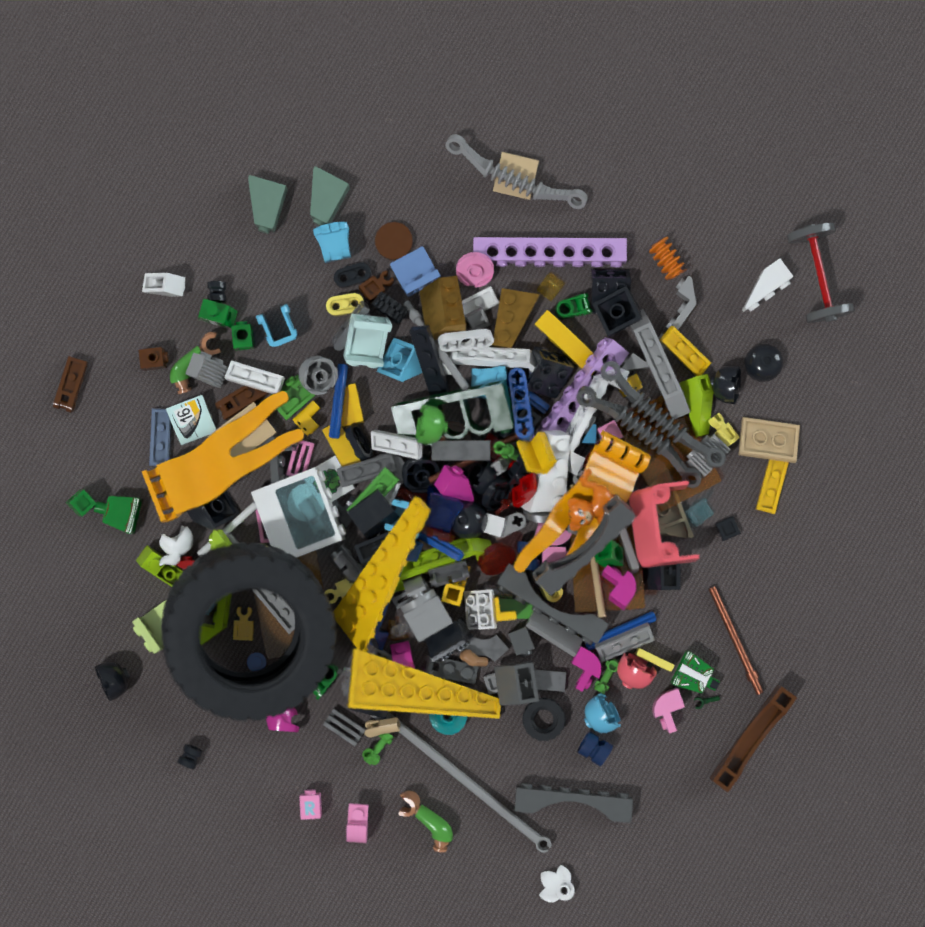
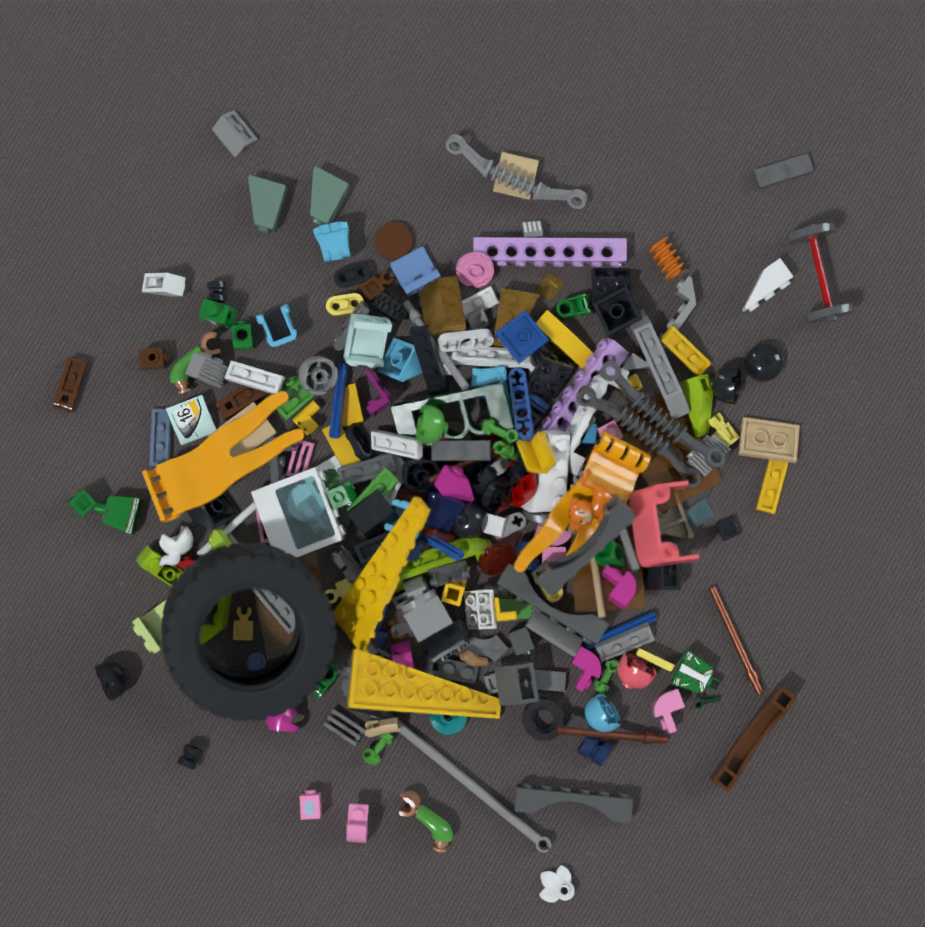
none -> light grey panel [212,111,258,157]
none -> green brick [326,479,357,509]
none -> magenta bracket [365,370,392,417]
none -> bright green bar [481,419,518,444]
none -> blue tile [495,310,549,364]
none -> light grey tile [522,220,543,238]
none -> copper bar [555,726,668,744]
none -> flat silver tile [753,153,814,189]

